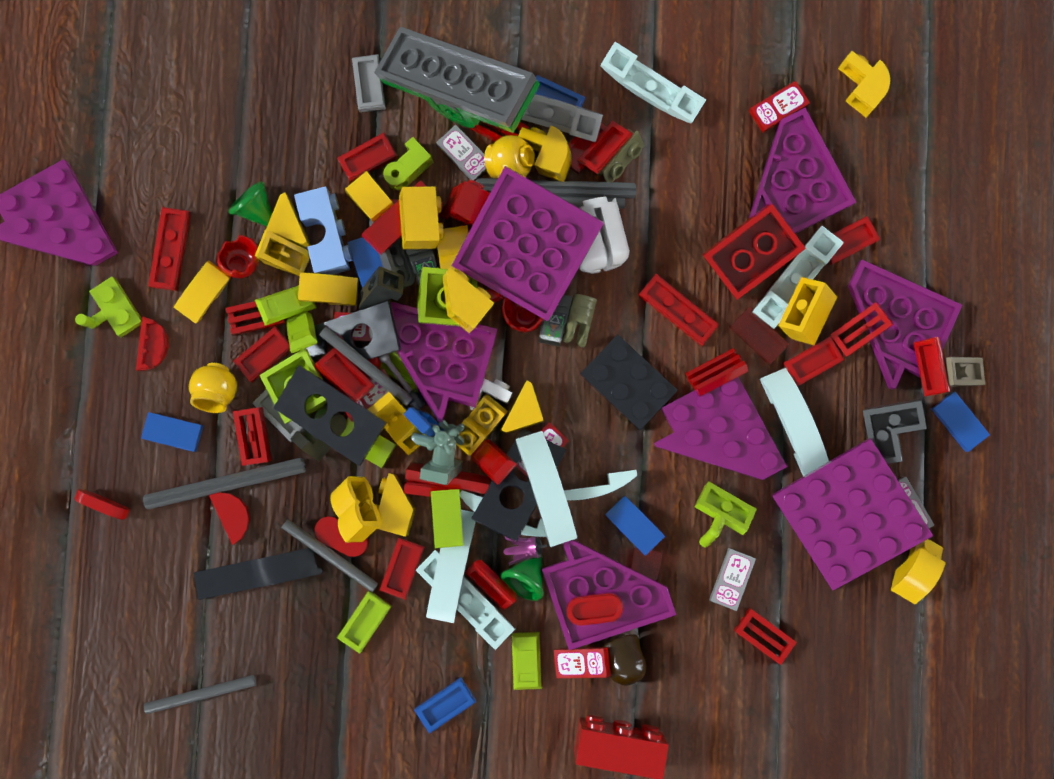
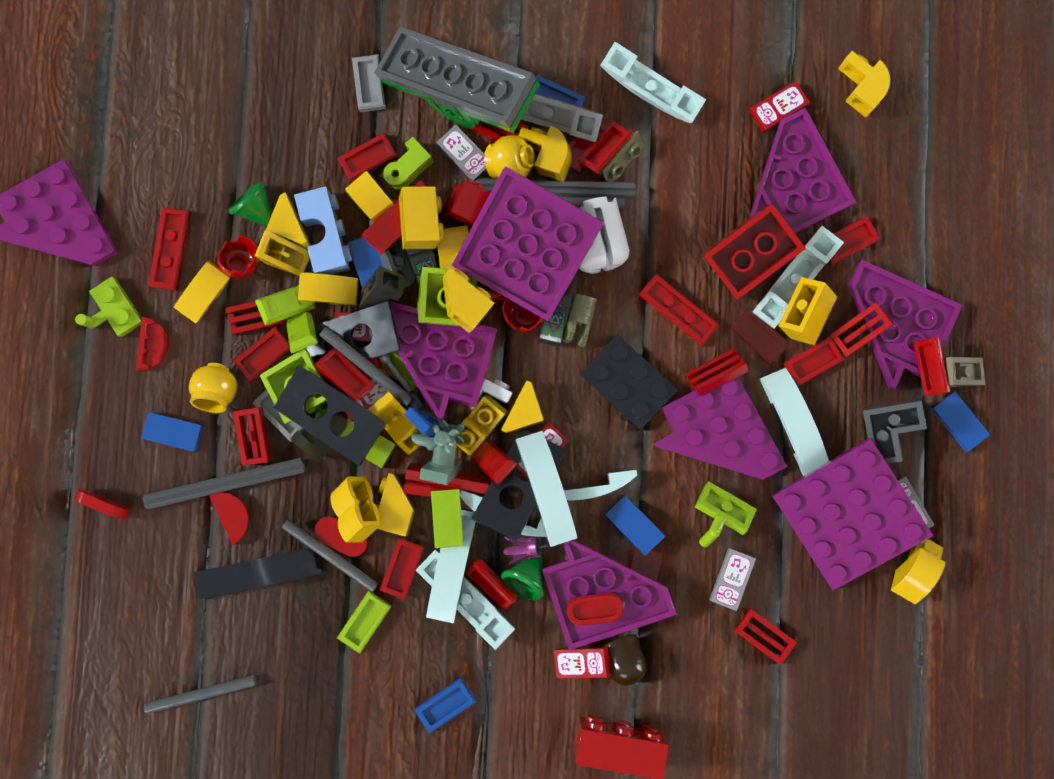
lime tile [512,632,542,690] -> none

